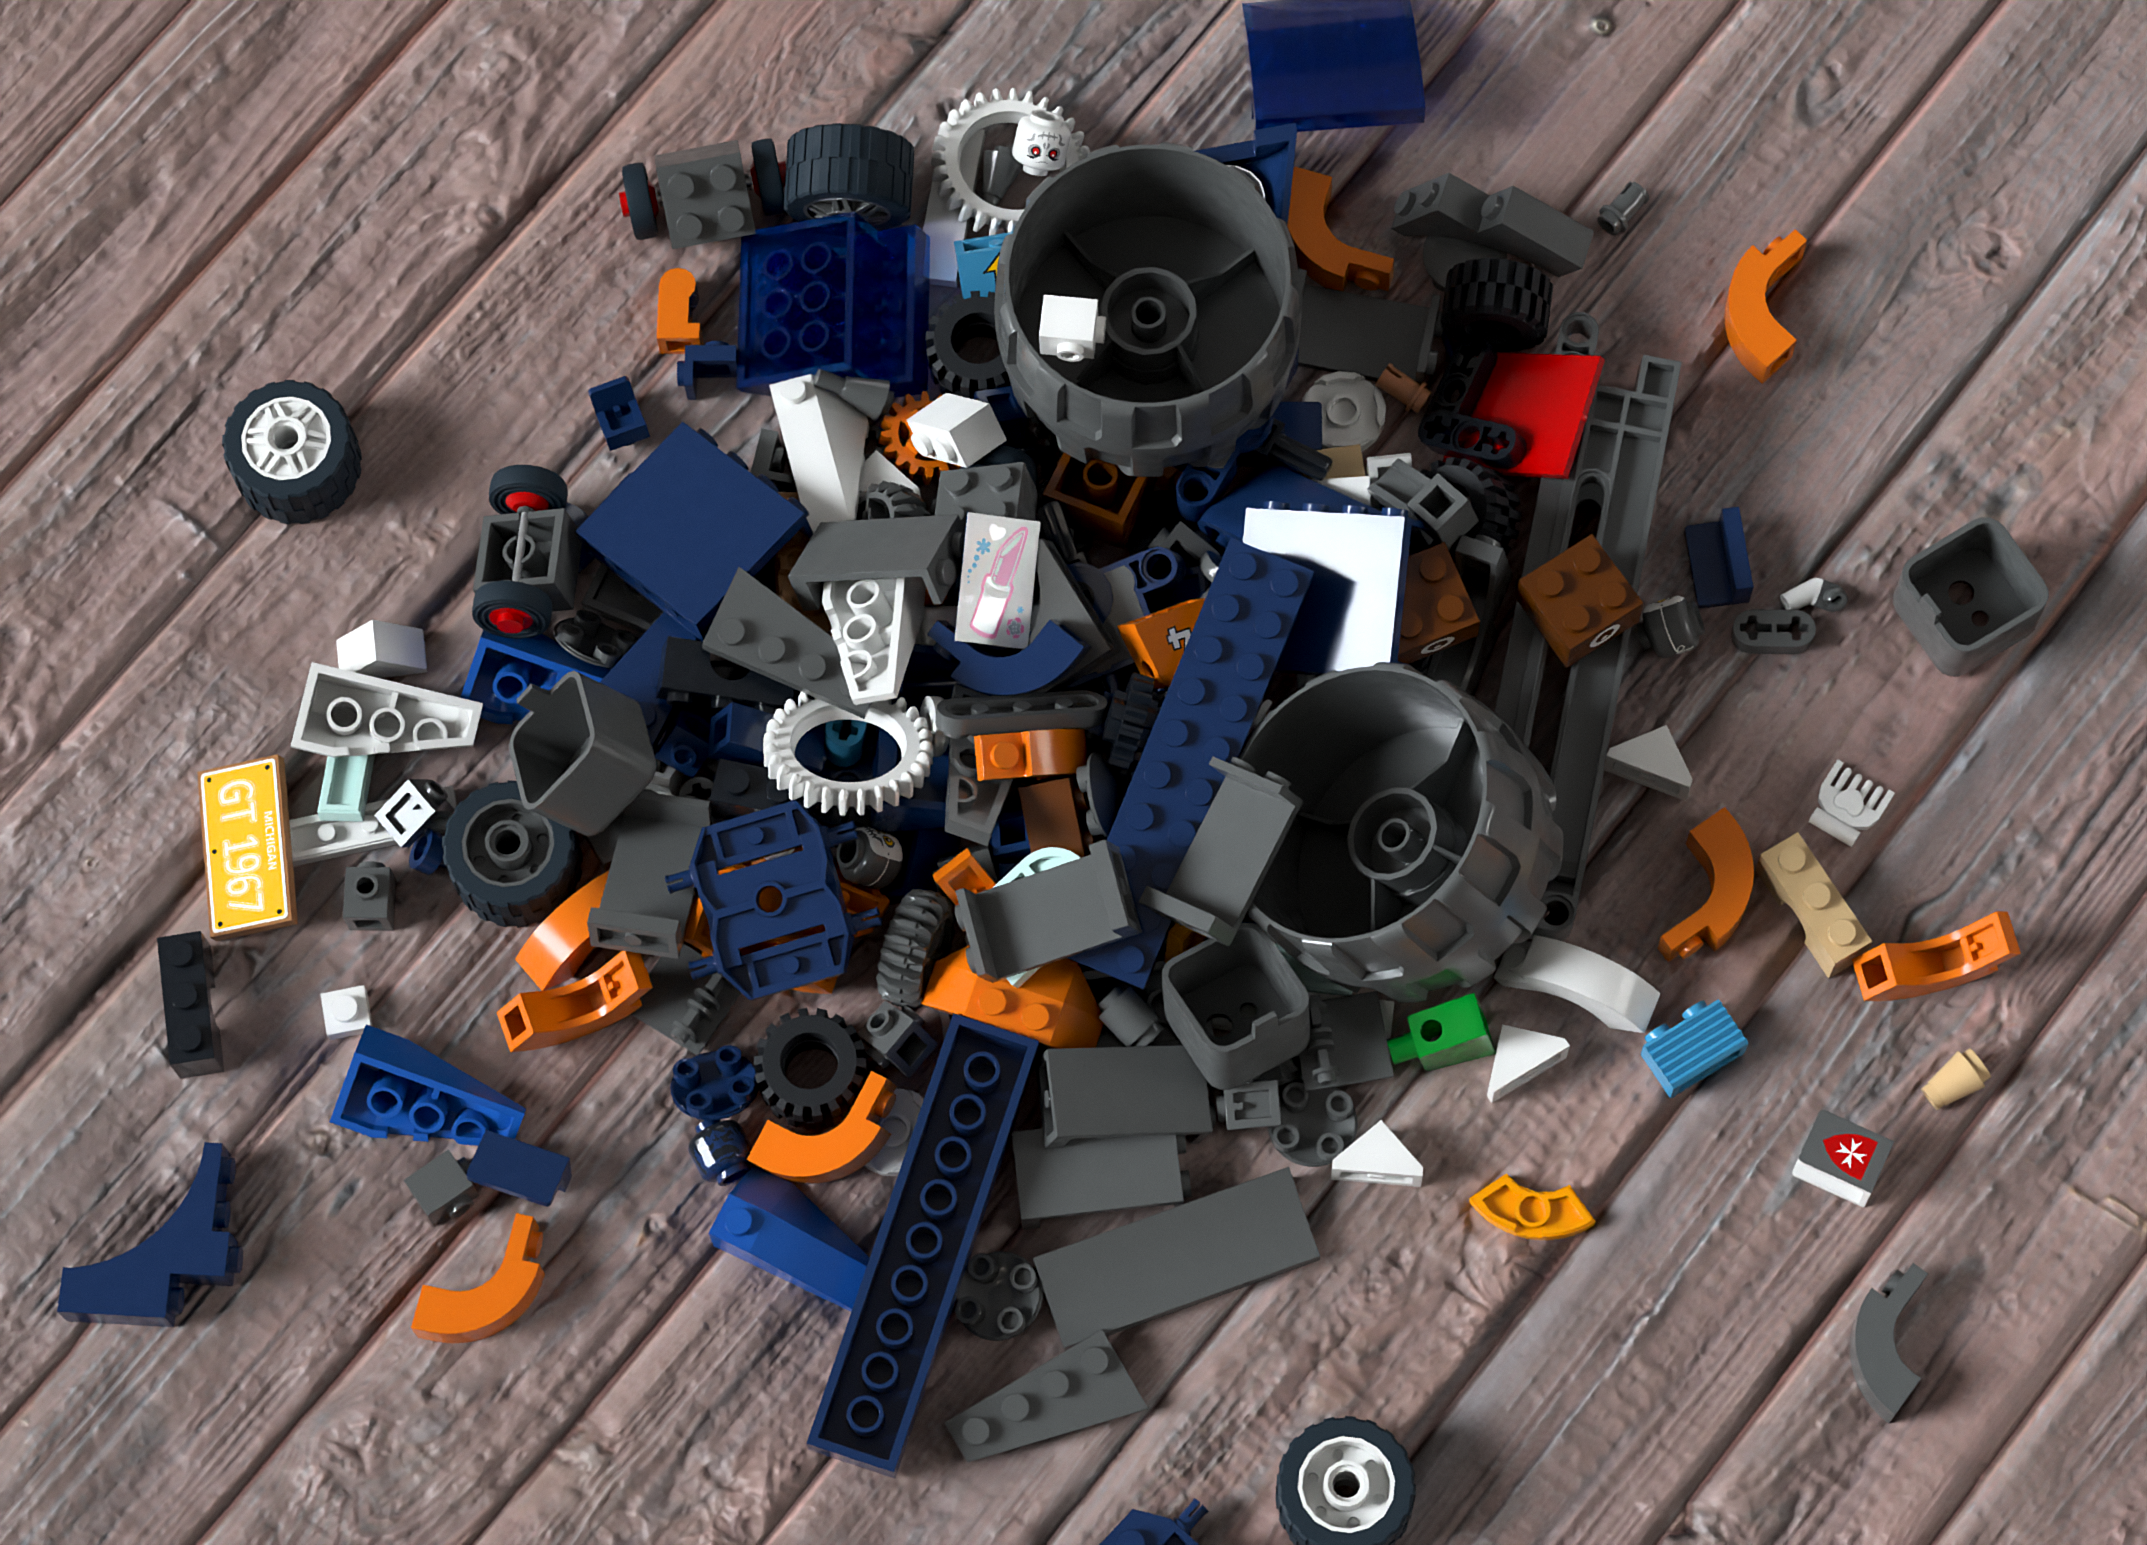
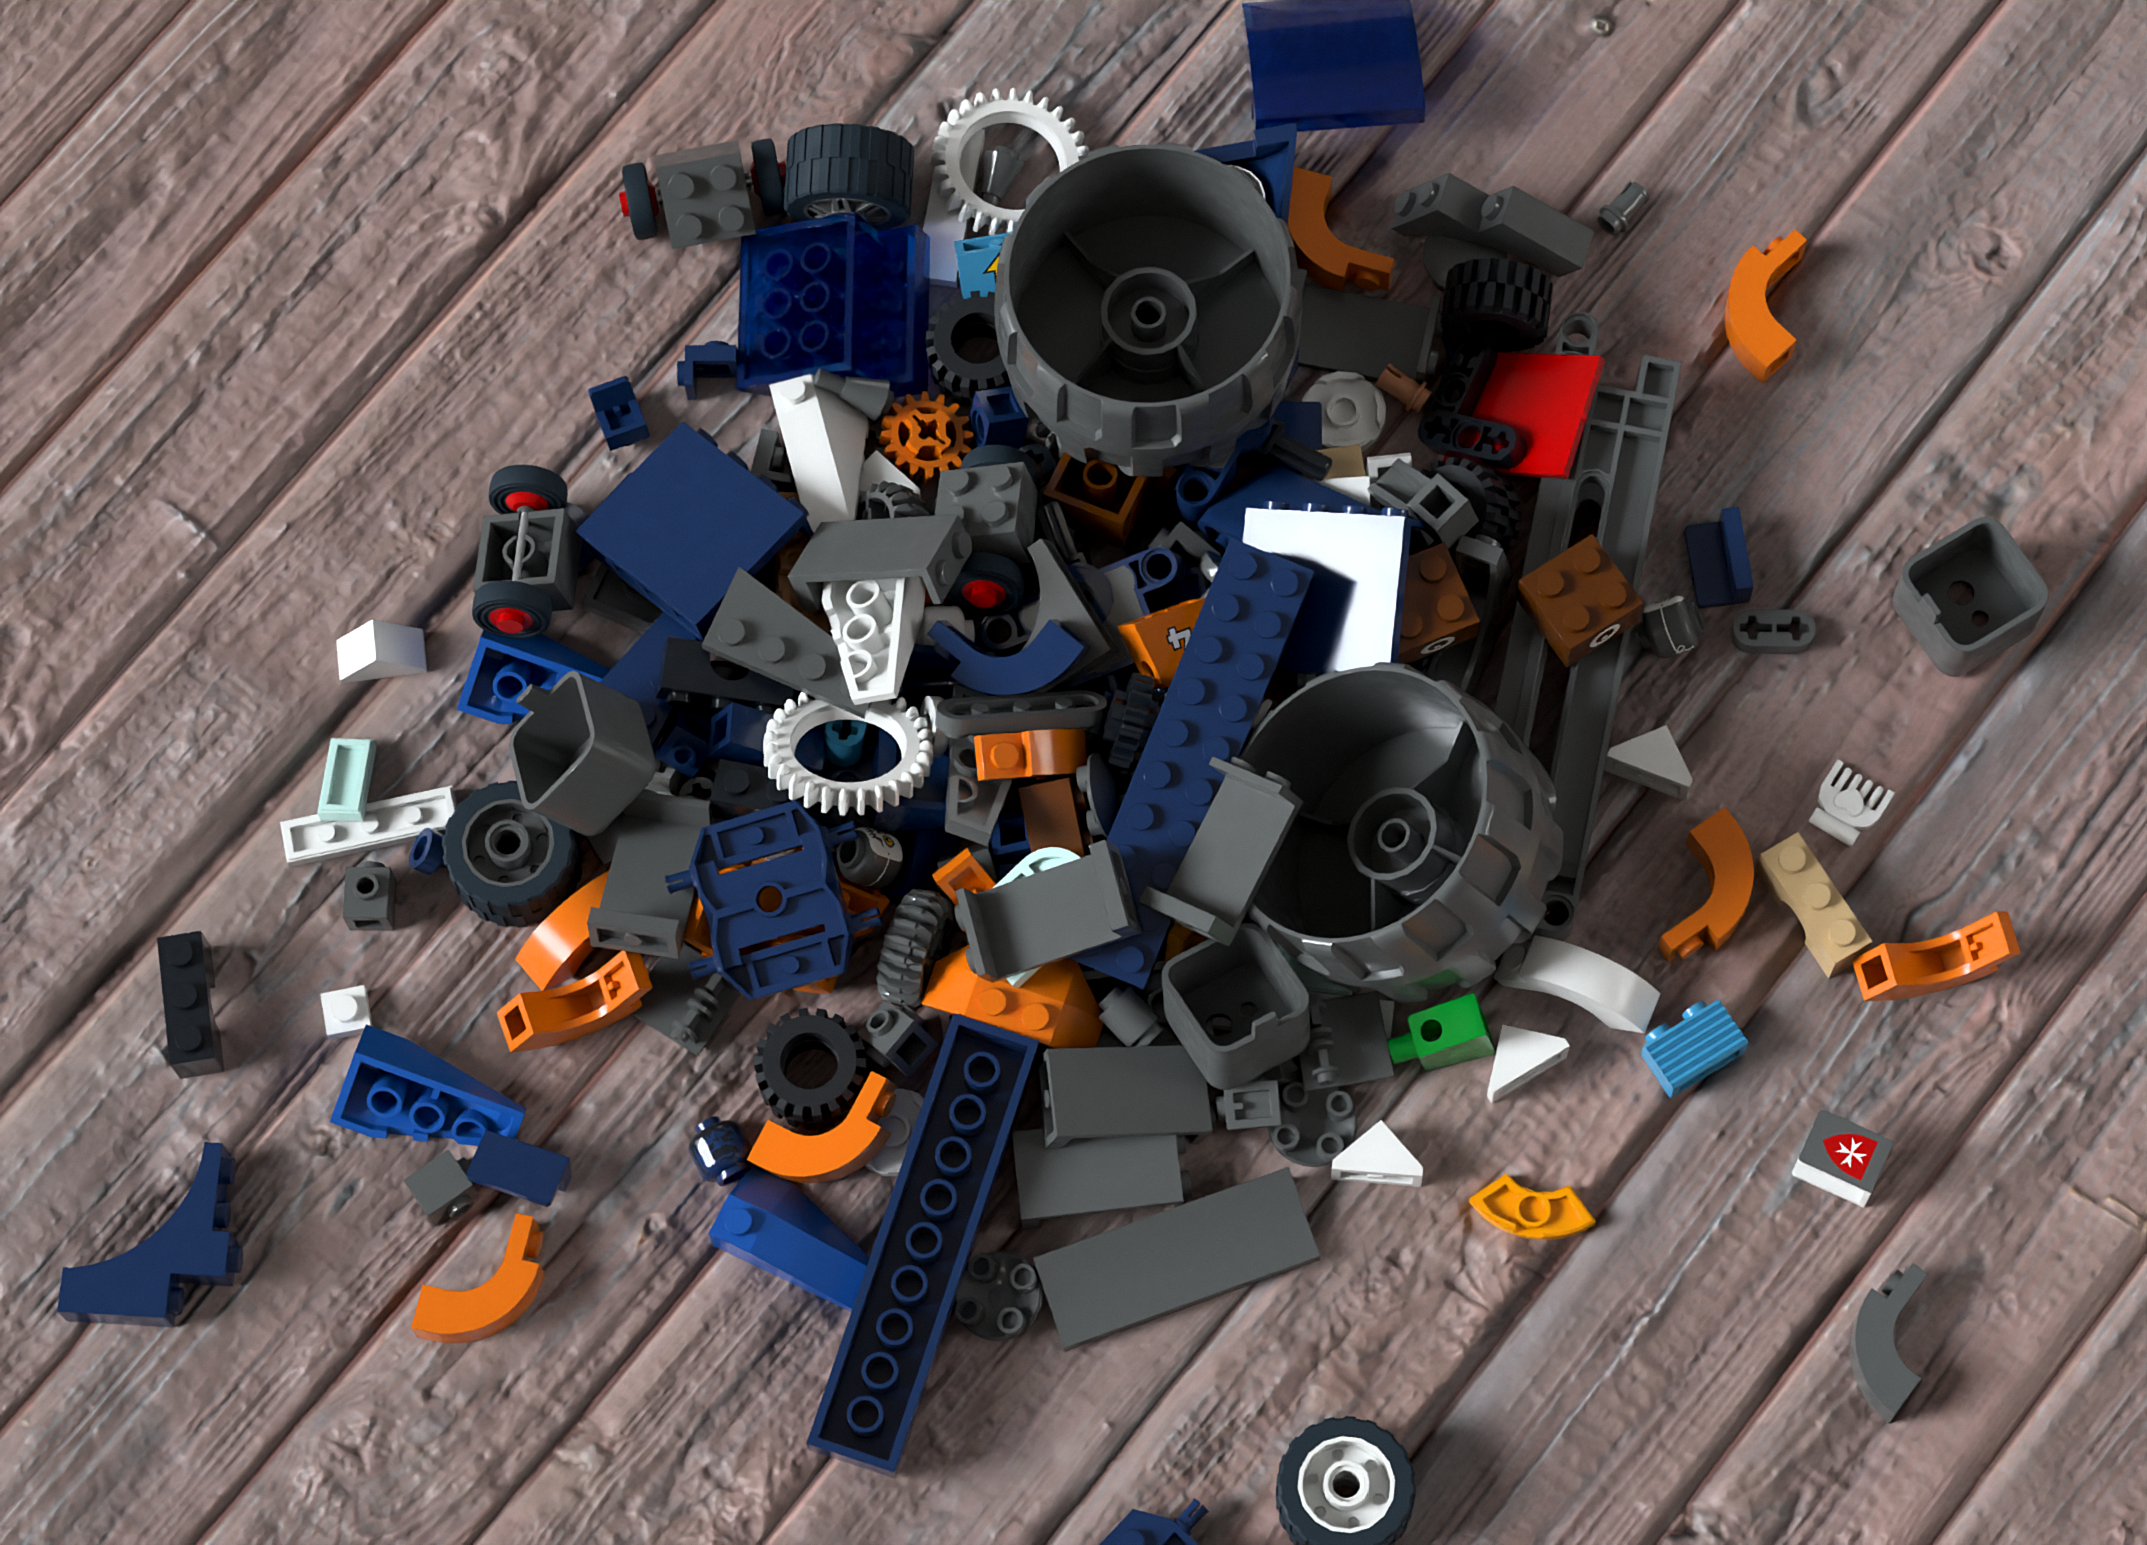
tile [197,754,298,941] -> none
black wheel [222,380,362,524] -> none
white wedge [291,662,483,758] -> none
bracket [374,779,455,848] -> none
dark grey dish [553,610,638,668] -> none
orange leg [657,268,703,354] -> none
dark blue dish [670,1045,759,1121] -> none
white piece [907,393,1007,468] -> none
dark grey wing [944,1329,1148,1463] -> none
white sticker [954,512,1040,649] -> none
white head [1012,110,1071,176] -> none
white brick [1039,295,1106,362] -> none
arm [1780,578,1848,612] -> none
tan cone [1921,1048,1991,1110] -> none

